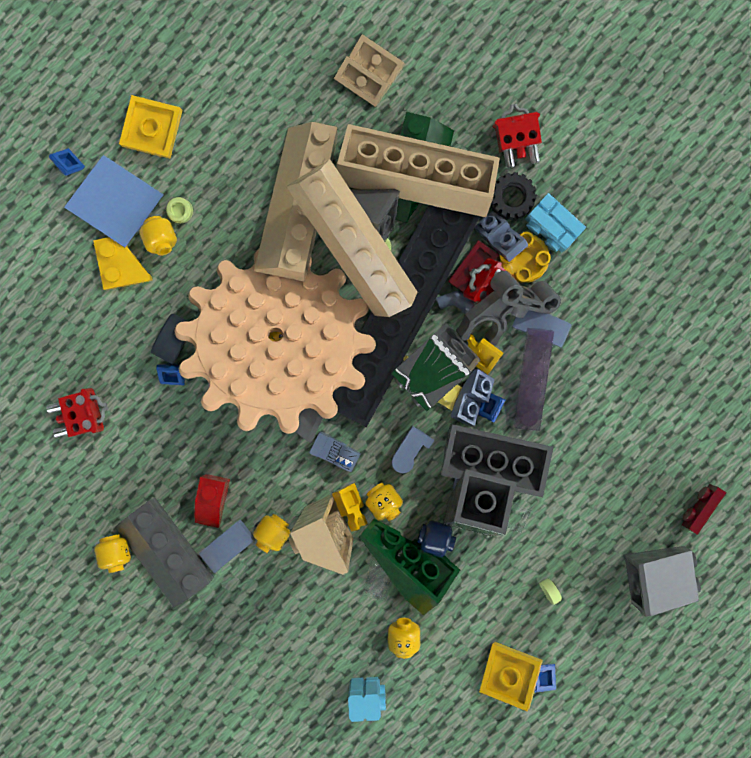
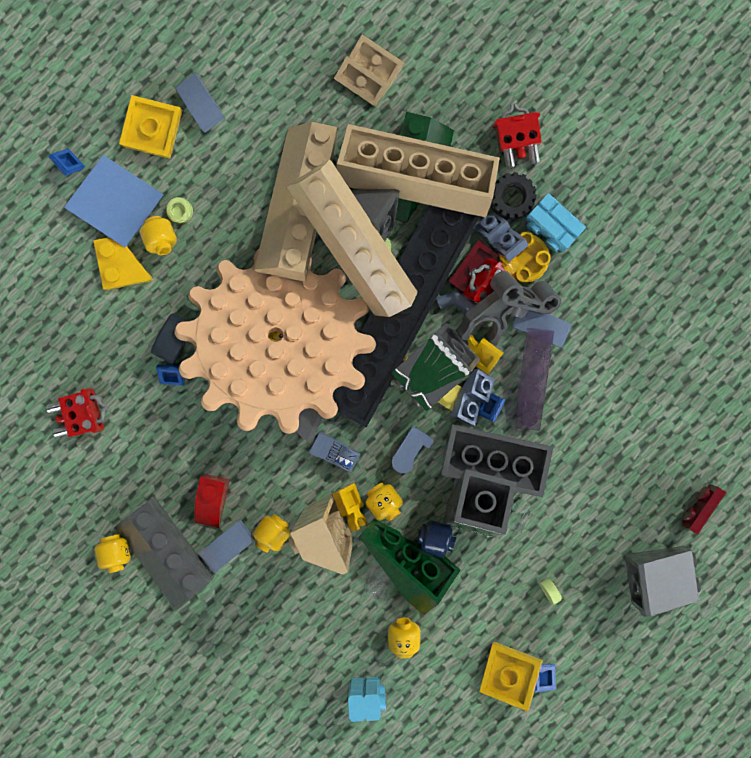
none -> sand blue slope [175,73,225,132]

